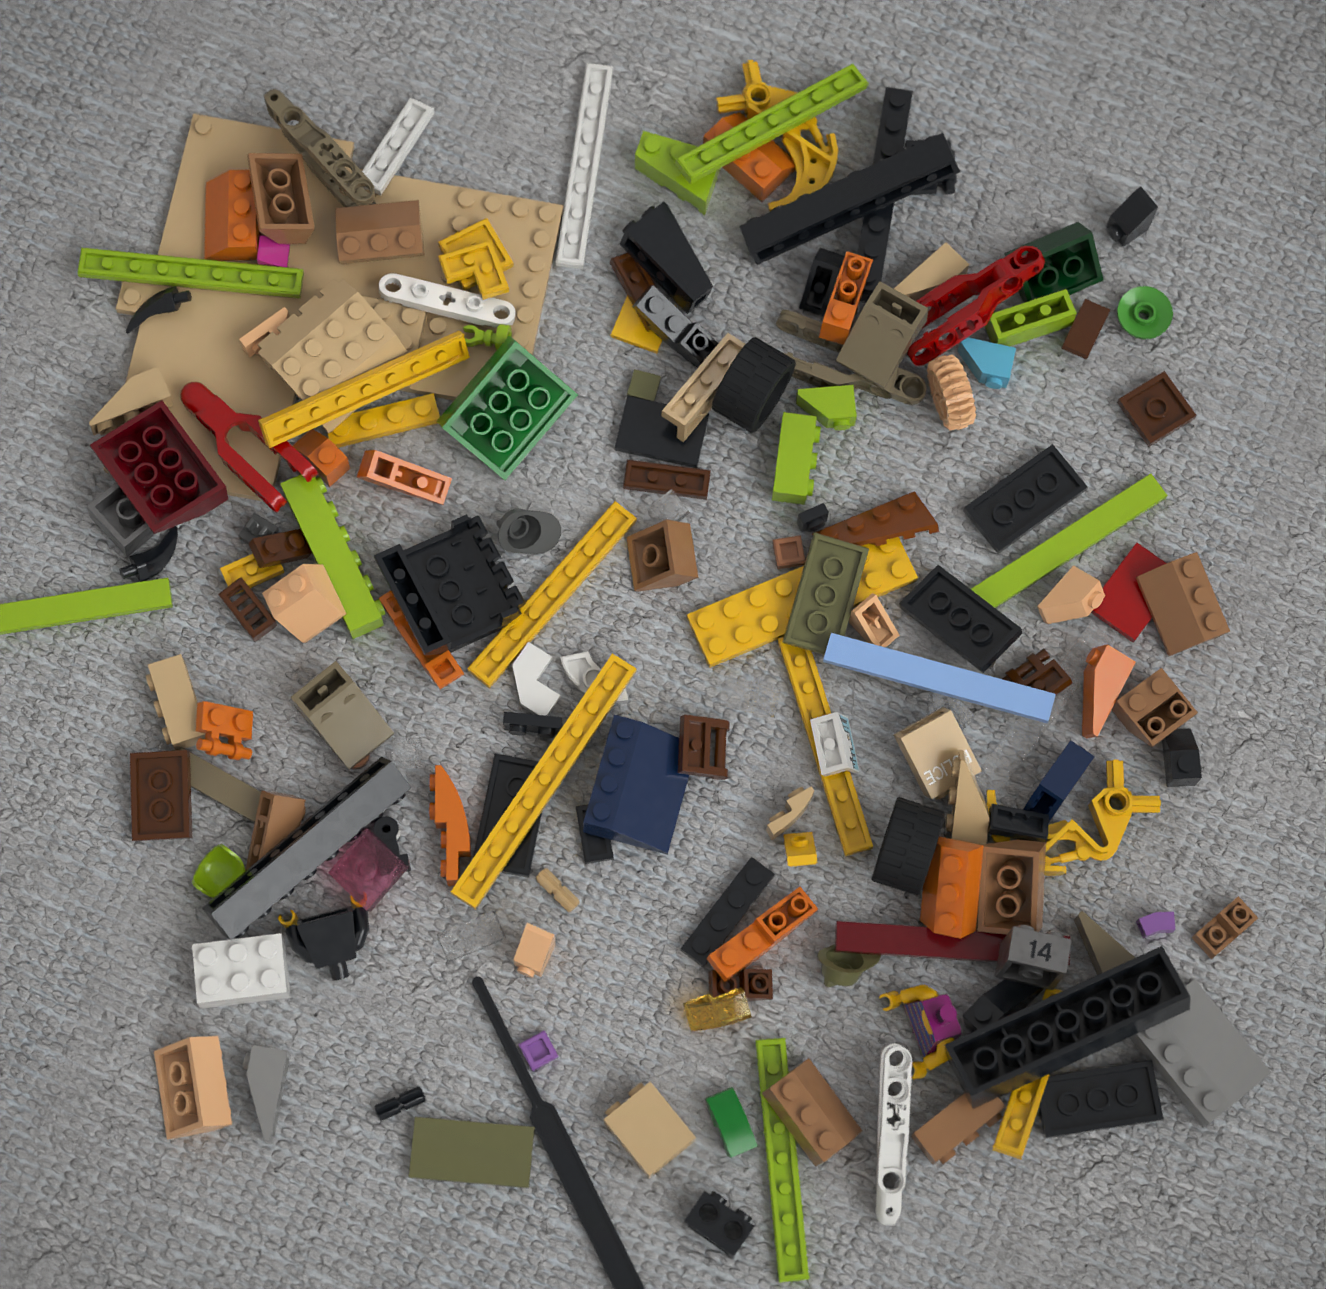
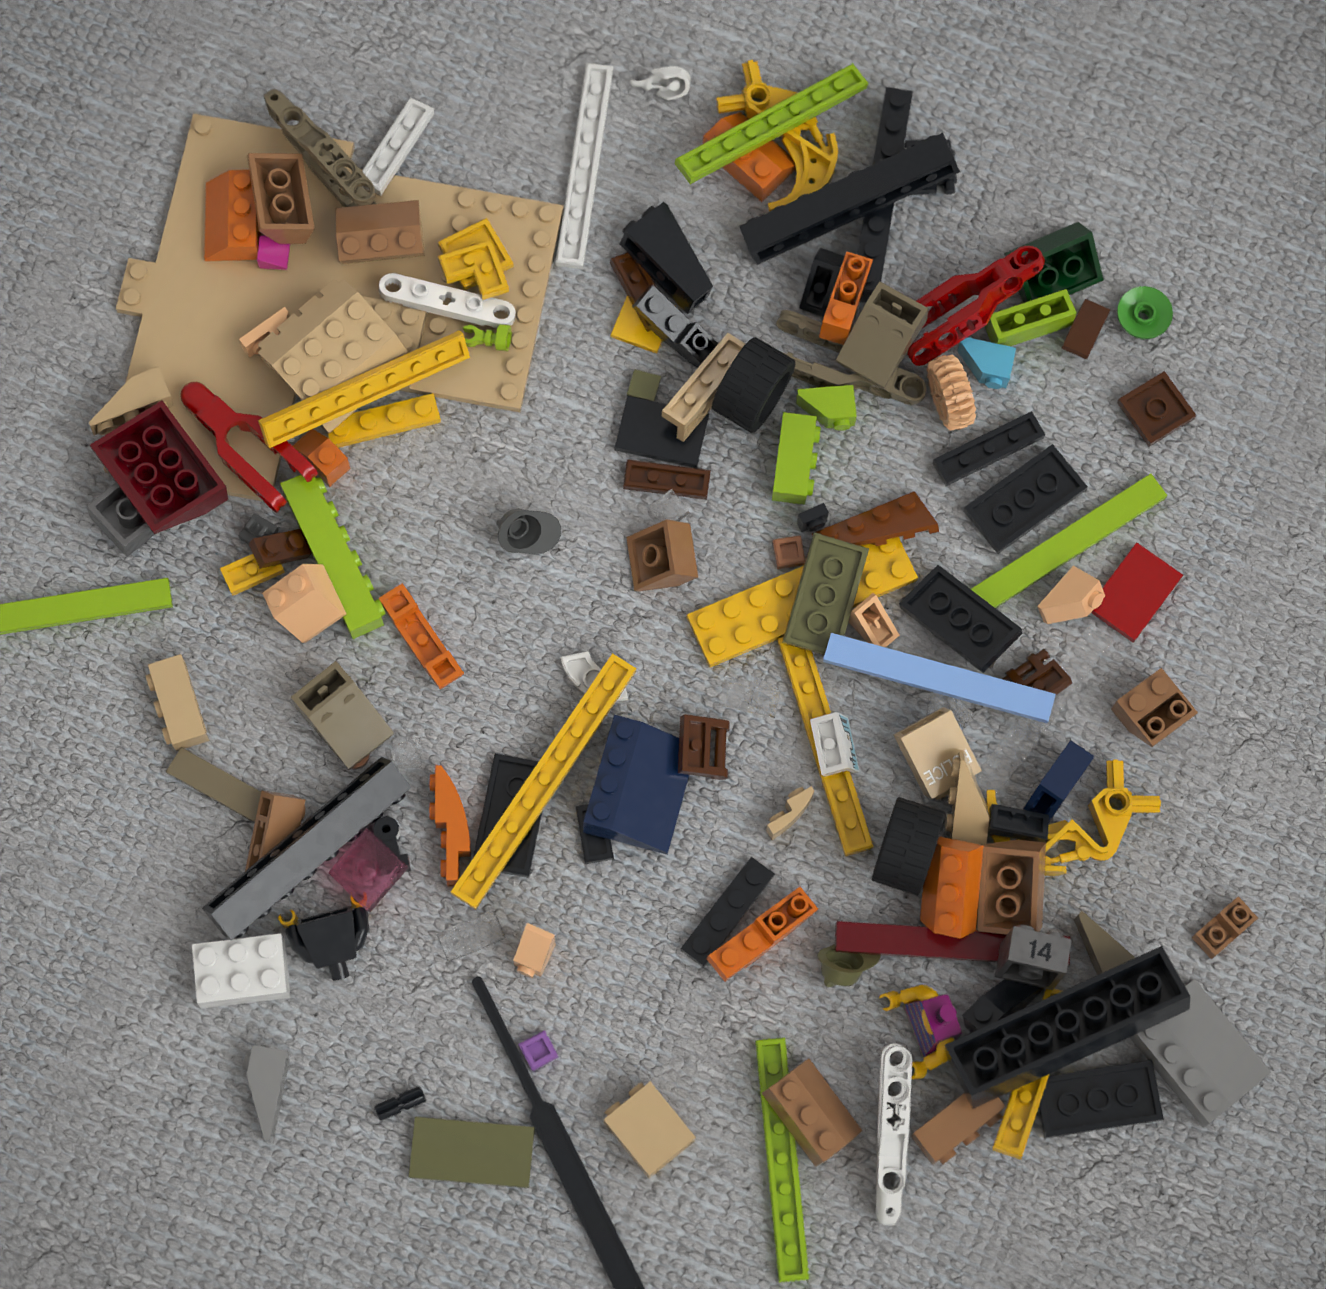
lime tile [77,248,304,299] -> none
black bar [119,526,178,582] -> none
black bar [126,286,192,334] -> none
reddish brown plate [130,750,192,841] -> none
light nougat slope [154,1036,232,1139] -> none
lime helmet [192,844,245,898] -> none
orange plate [196,701,253,760] -> none
reddish brown slope [218,577,277,642] -> none
orange slope [357,450,452,505] -> none
black slope [374,514,526,655] -> none
green slope [436,336,578,480] -> none
yellow tile [467,501,637,689] -> none
black plate [503,712,563,738] -> none
white tile [512,642,561,716] -> none
tan piece [536,868,579,912] -> none
lime wedge [635,131,721,215] -> none
clear yellow slope [683,988,752,1031] -> none
black brick [683,1191,754,1259] -> none
green slope [704,1087,758,1158] -> none
reddish brown slope [708,969,773,1001] -> none
yellow plate [783,832,817,867] -> none
tan slope [894,242,969,301] -> none
orange slope [1082,644,1136,738] -> none
black slope [1106,186,1158,247] -> none
medium nougat slope [1136,552,1230,657] -> none
medium lavender piece [1136,912,1176,939] -> none
black slope [1162,728,1202,787] -> none
none -> white piece [630,66,691,100]
none -> black plate [932,411,1046,486]

